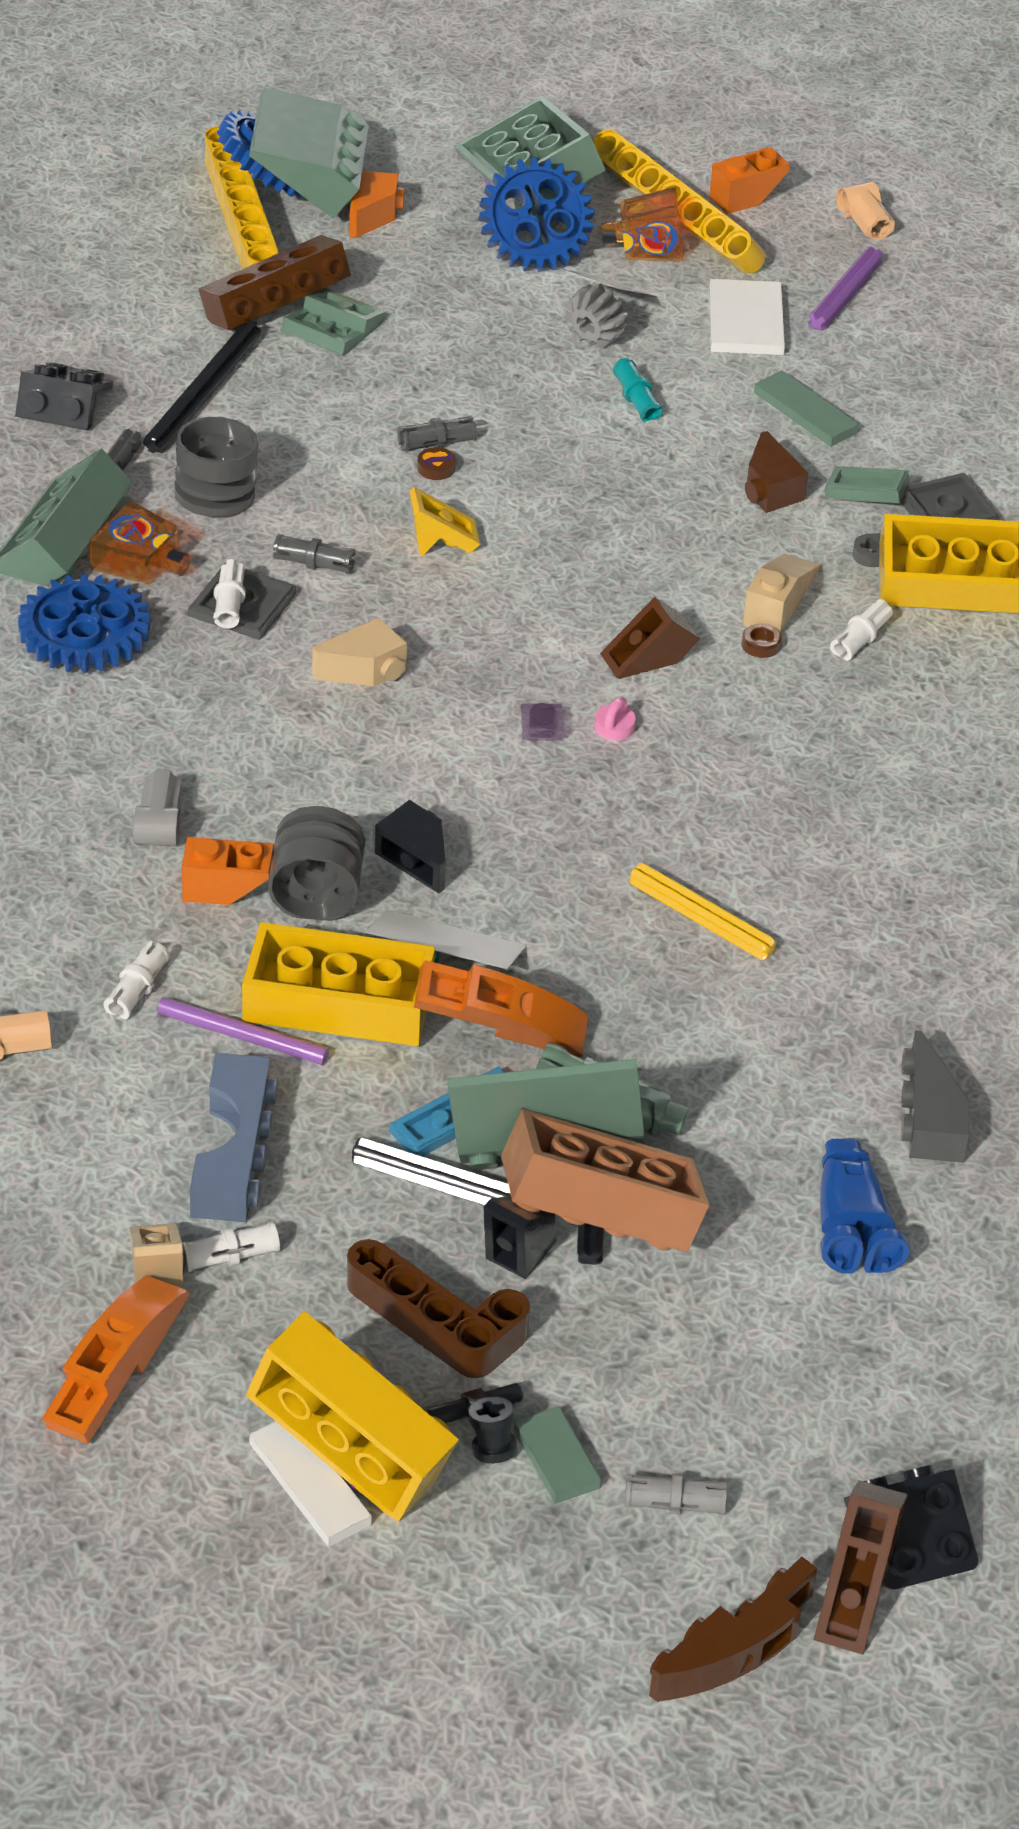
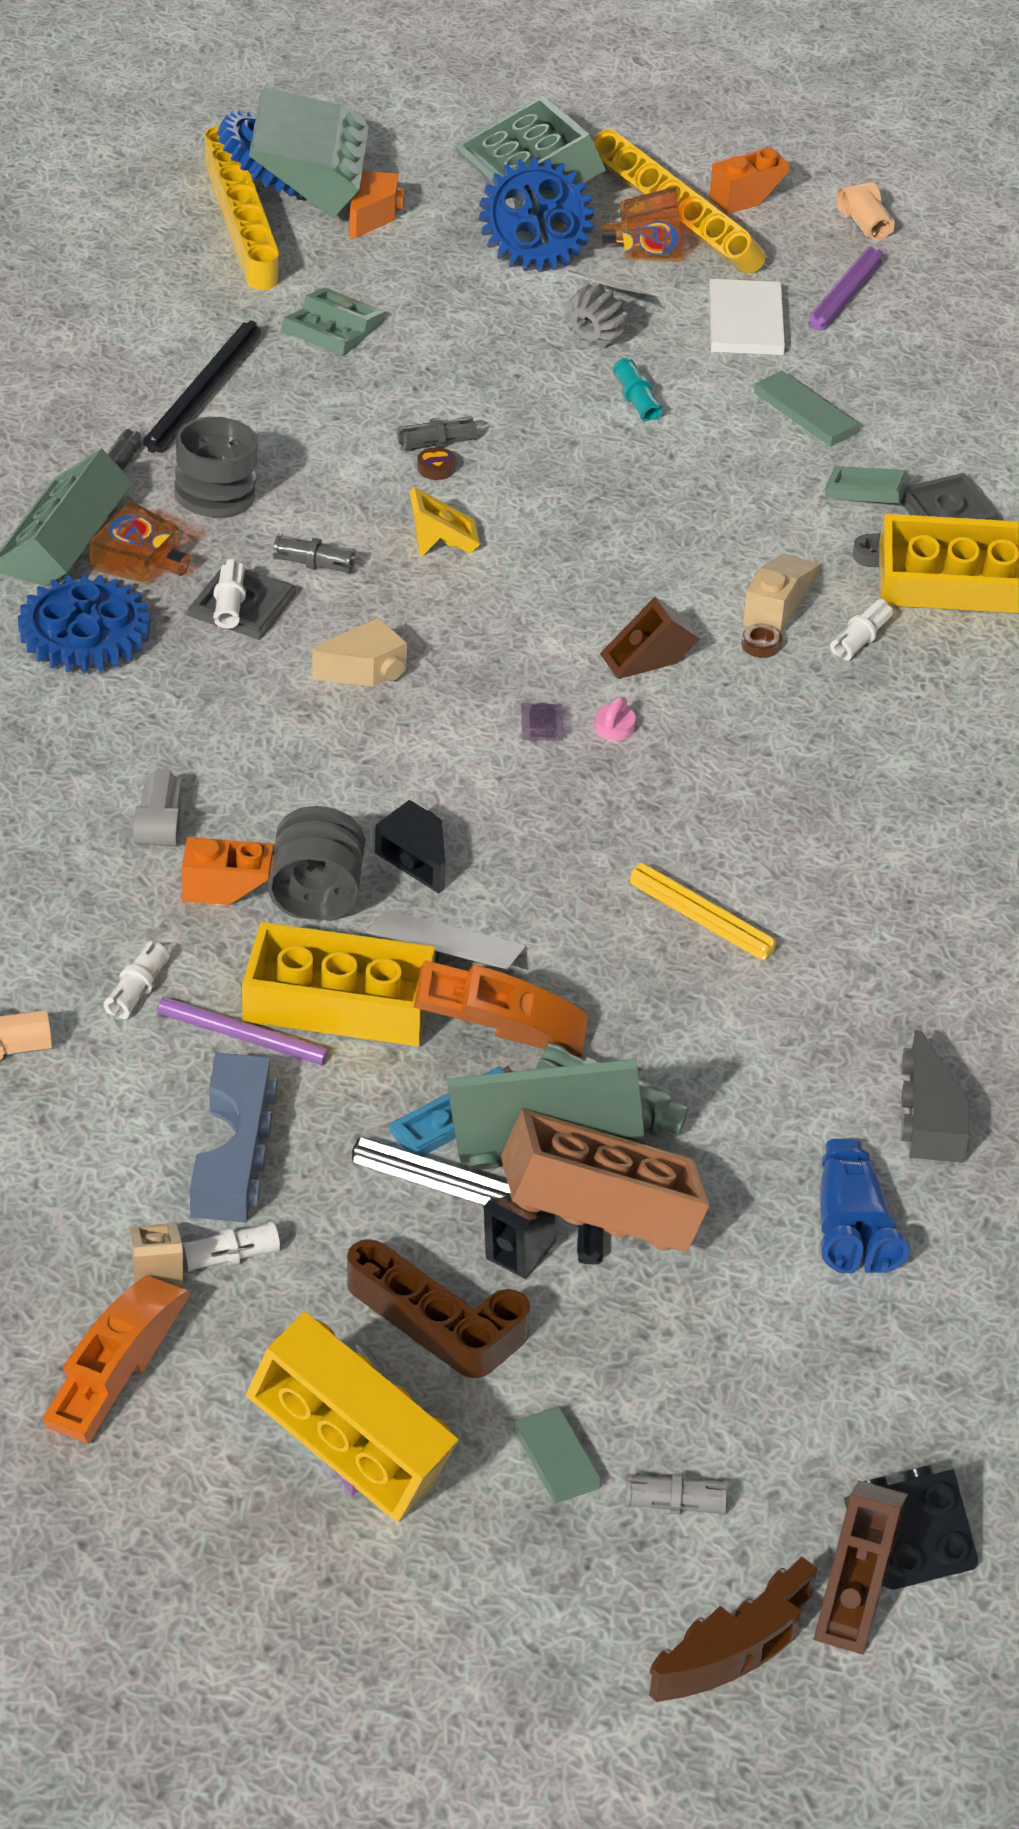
black bracket [15,362,113,430] -> none
reddish brown brick [198,235,351,330] -> none
white tile [250,1421,371,1547] -> none
black piece [427,1383,524,1464] -> none
reddish brown slope [745,431,808,513] -> none

